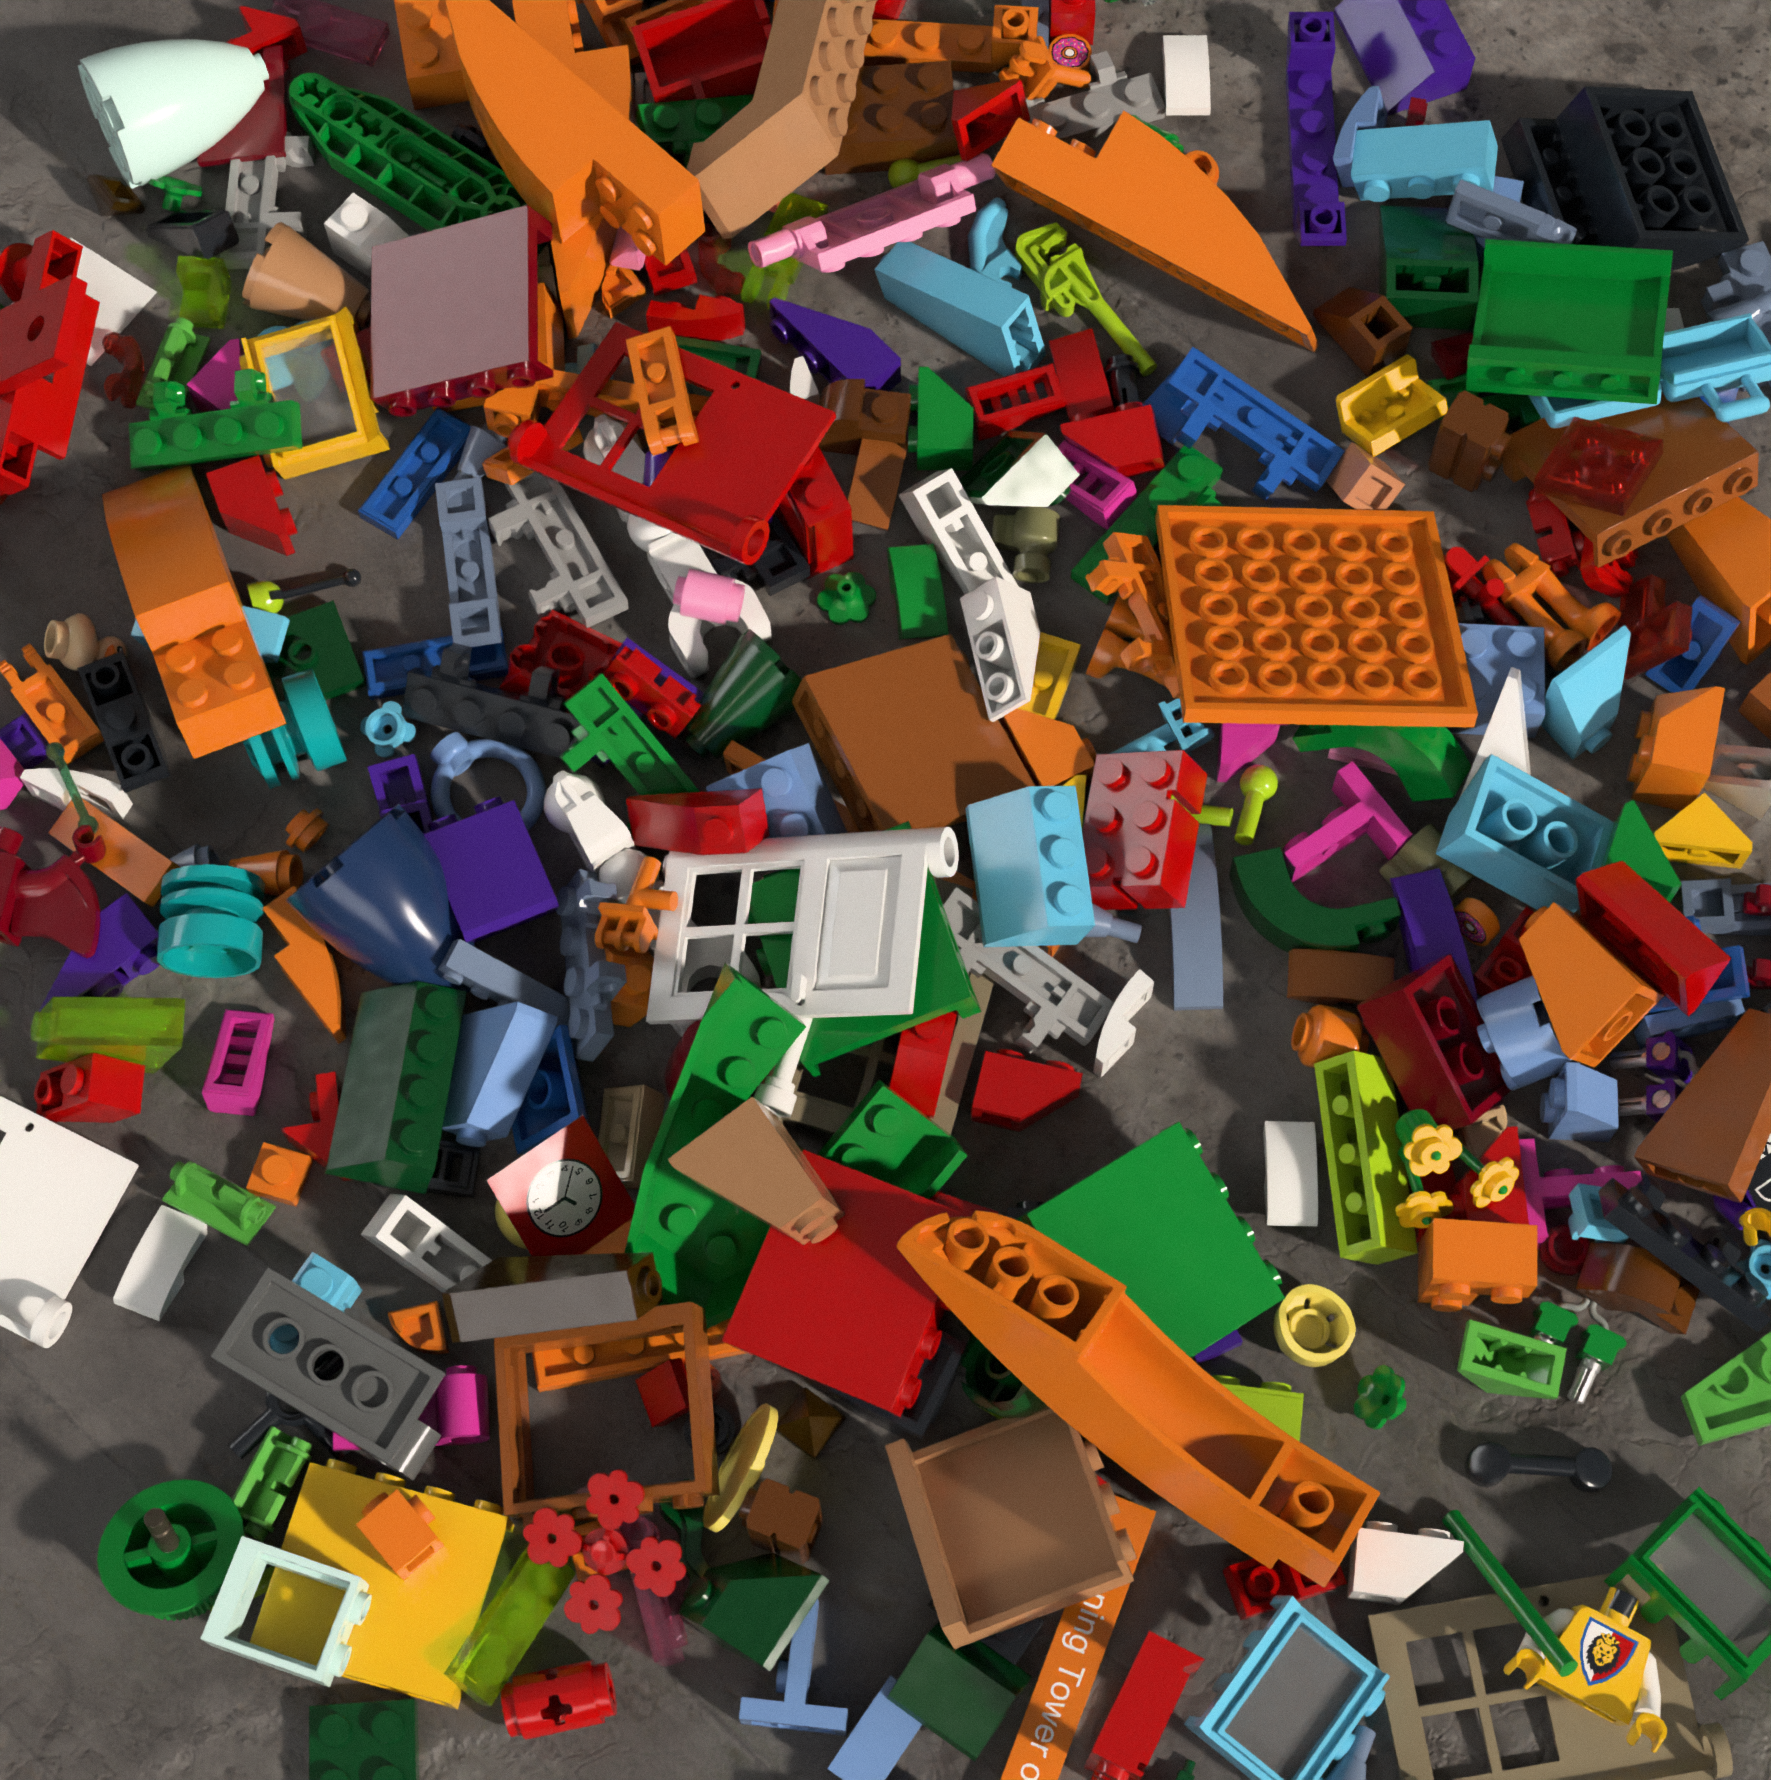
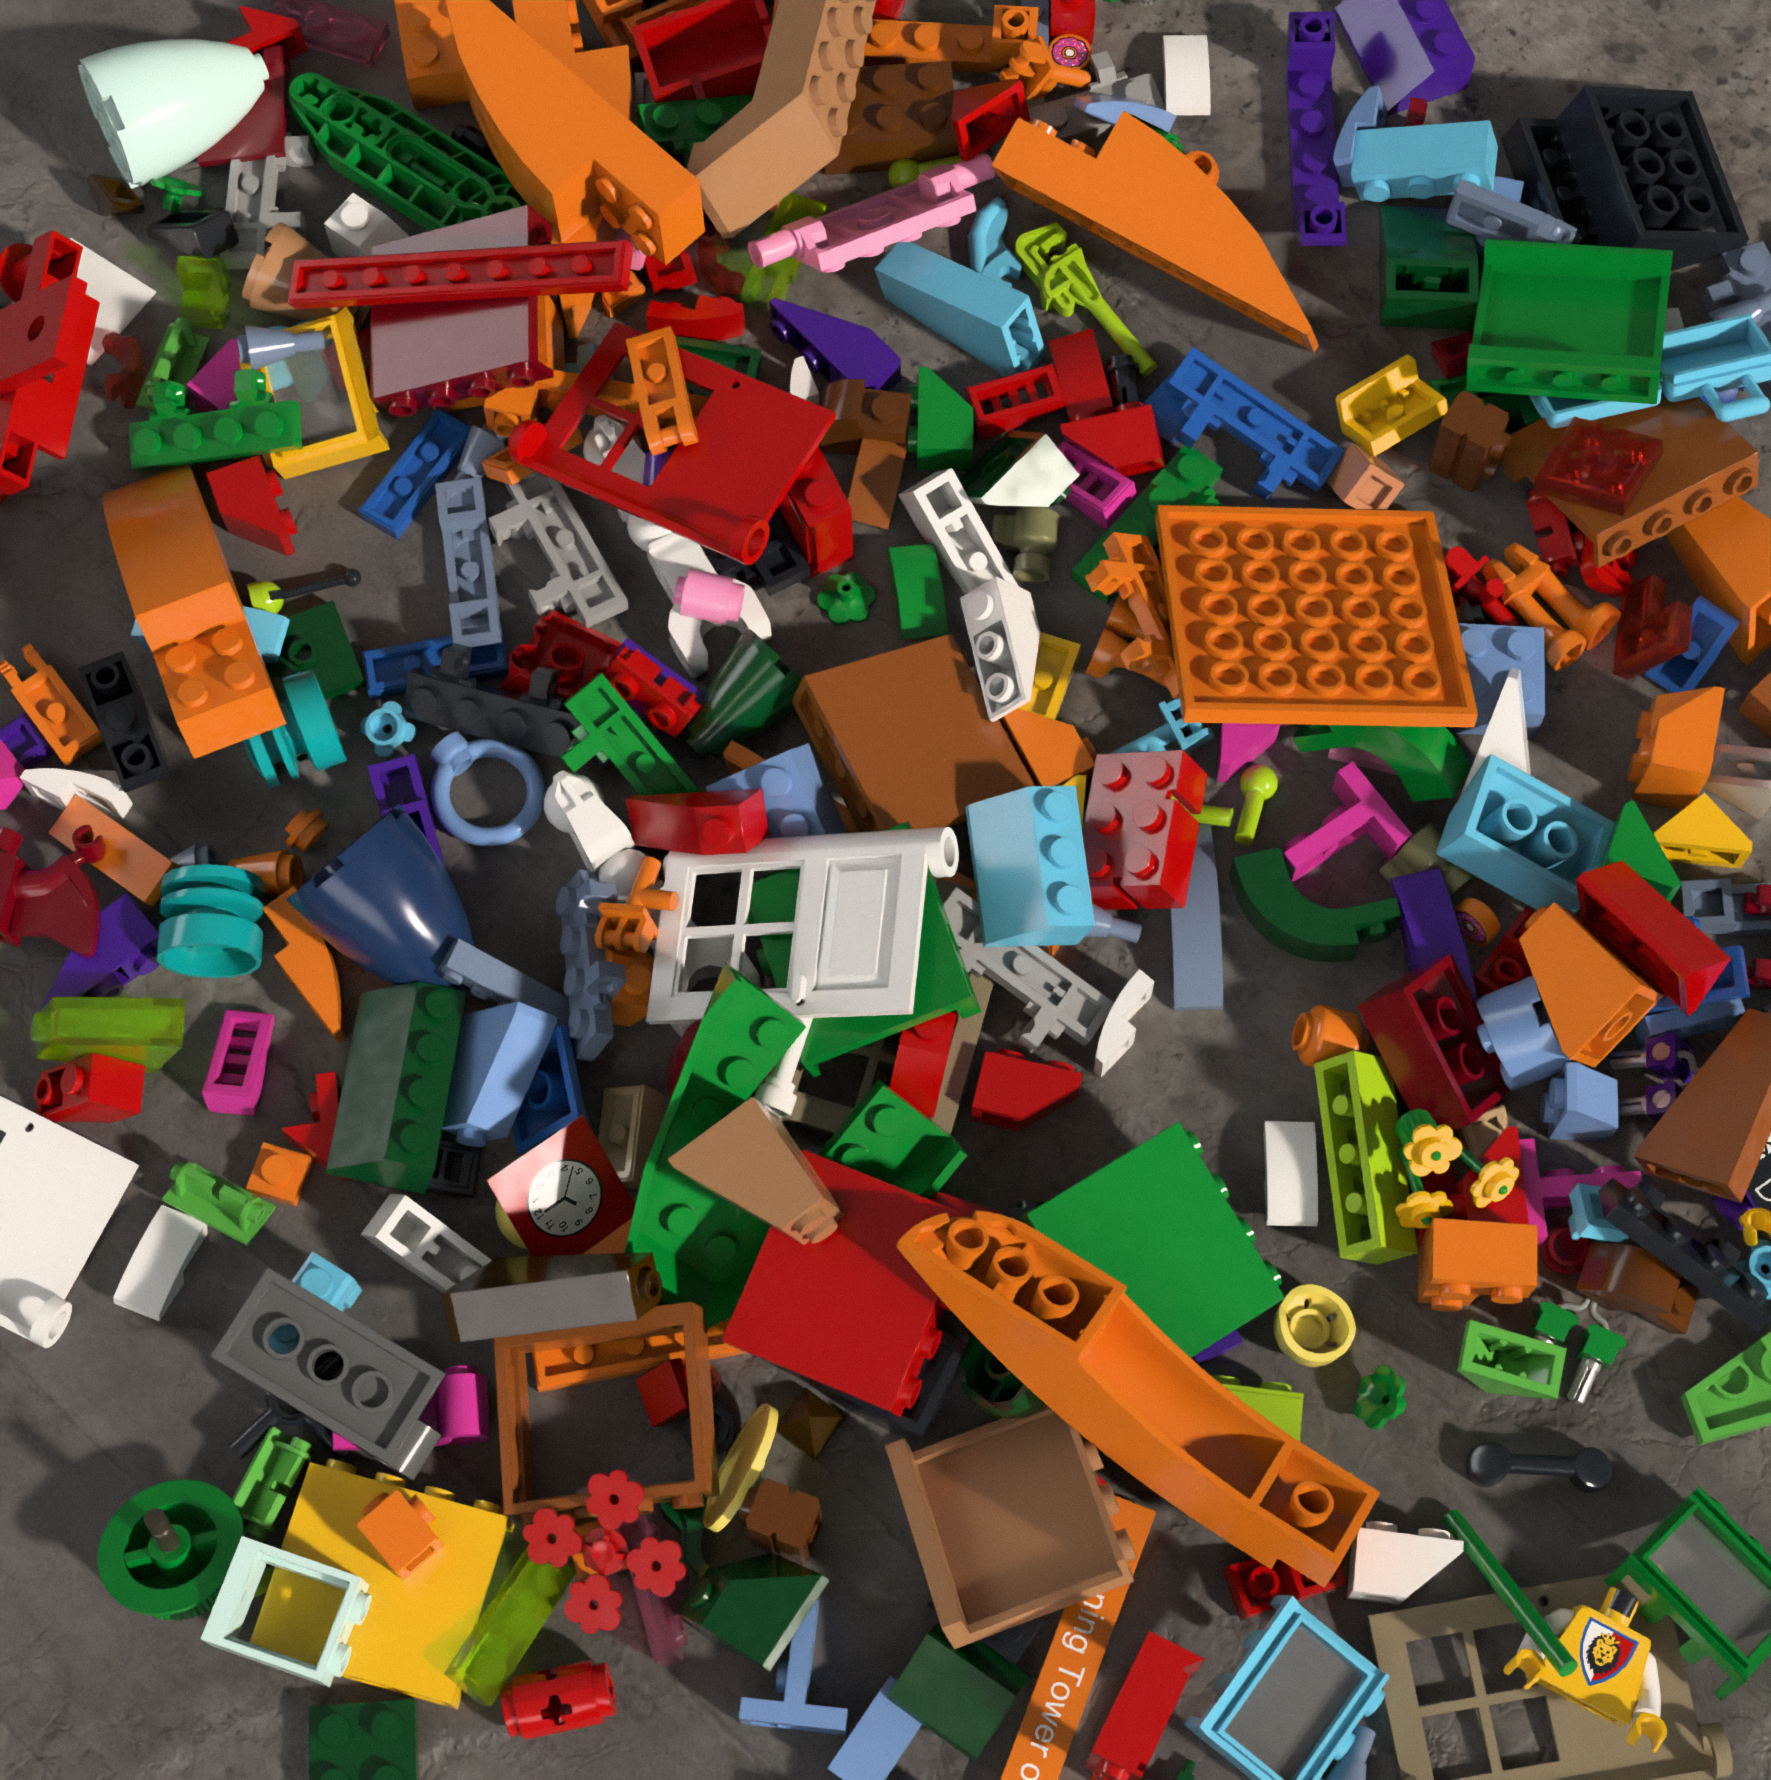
tan animal [44,613,128,671] -> none
clear green hinge [45,742,99,834] -> none
orange tile [387,1301,449,1354] -> none
dark purple slope [424,796,559,943] -> none
dark orange slope [1287,949,1394,1006] -> none
reddish brown slope [1313,287,1412,377] -> none
medium azure slope [1541,625,1631,759] -> none
none -> sand blue cone [237,325,325,370]
none -> red tile [288,240,633,309]
none -> medium blue slope [1073,95,1177,132]

